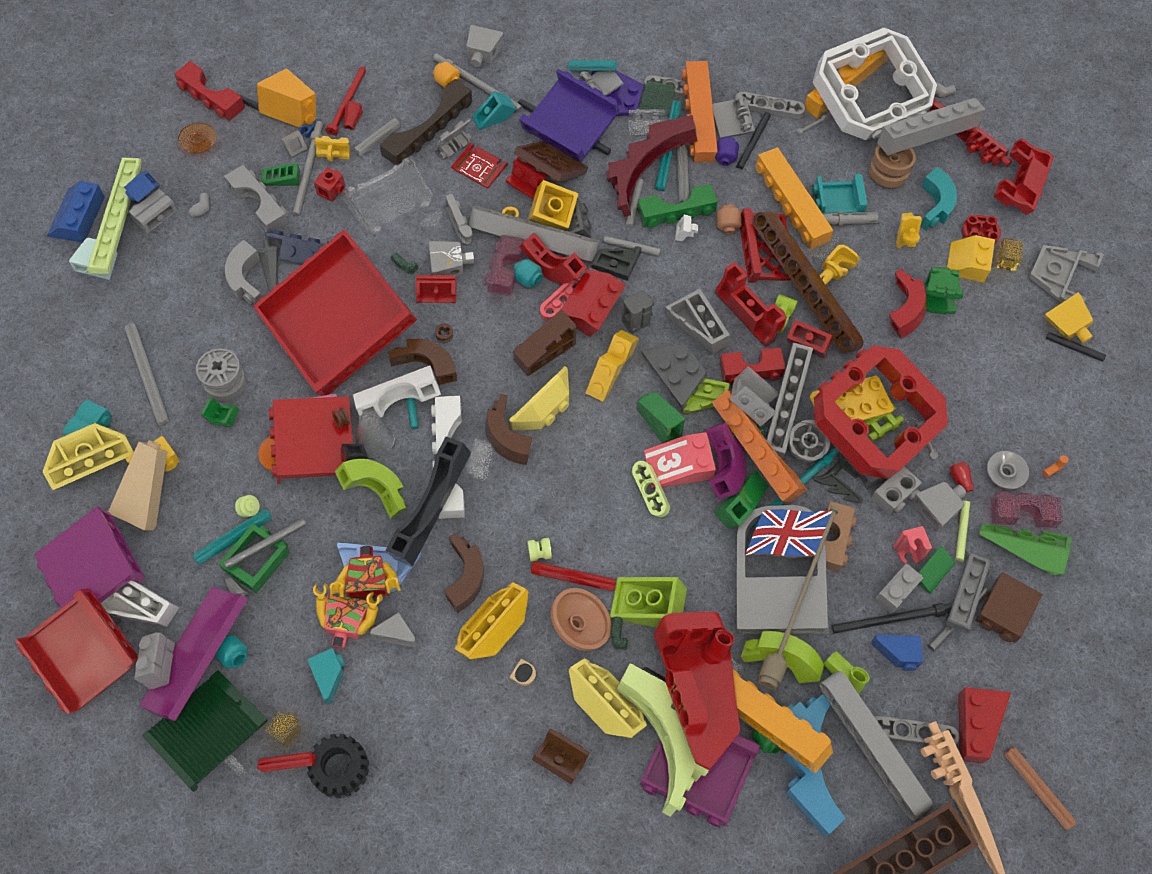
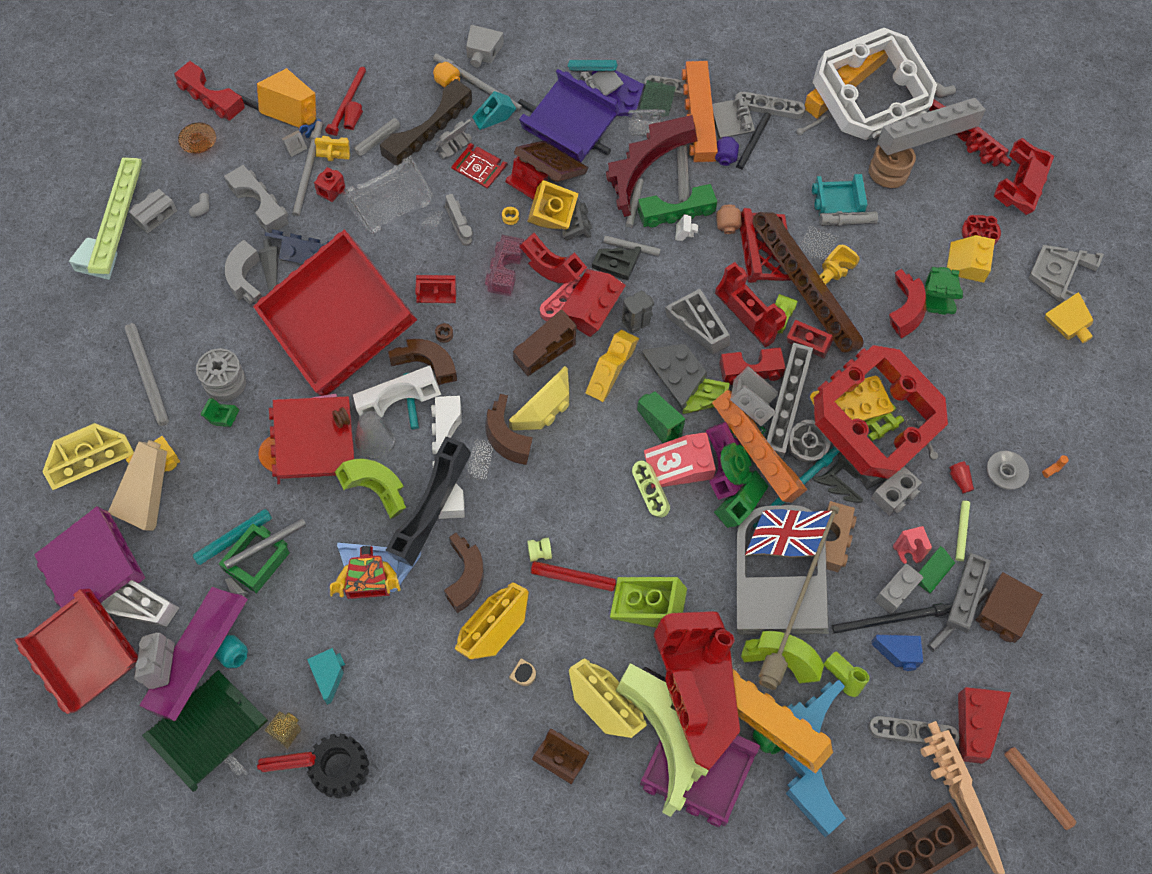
blue slope [47,181,105,243] -> none
teal brick [62,399,112,436] -> none
blue slope [124,170,160,202] -> none
yellowish green wheel [235,495,260,518] -> none
green slope [261,163,300,186] -> none
torso [313,583,383,650] -> none
black plate [341,444,368,462] -> none
light grey slope [370,612,417,648] -> none
clear green arm [391,253,419,274] -> none
light grey torso [429,241,474,276] -> none
light grey beam [469,206,599,261] -> none
teal head [513,259,543,288] -> none
nougat dish [551,588,611,651] -> none
clear green arm [610,616,628,650] -> none
teal axle [655,100,682,191] -> none
light orange brick [755,147,834,249] -> none
light grey beam [819,671,933,821] -> none
yellow hips [896,213,922,248] -> none
light grey torso [911,482,966,532] -> none
teal arch [920,167,957,231] -> none
bright green wedge [979,524,1072,575] -> none
clear pink arch [991,492,1063,528] -> none
clear yellow brick [996,238,1023,271] -> none
black bar [1046,332,1106,362] -> none
none -> green tile [721,443,752,485]

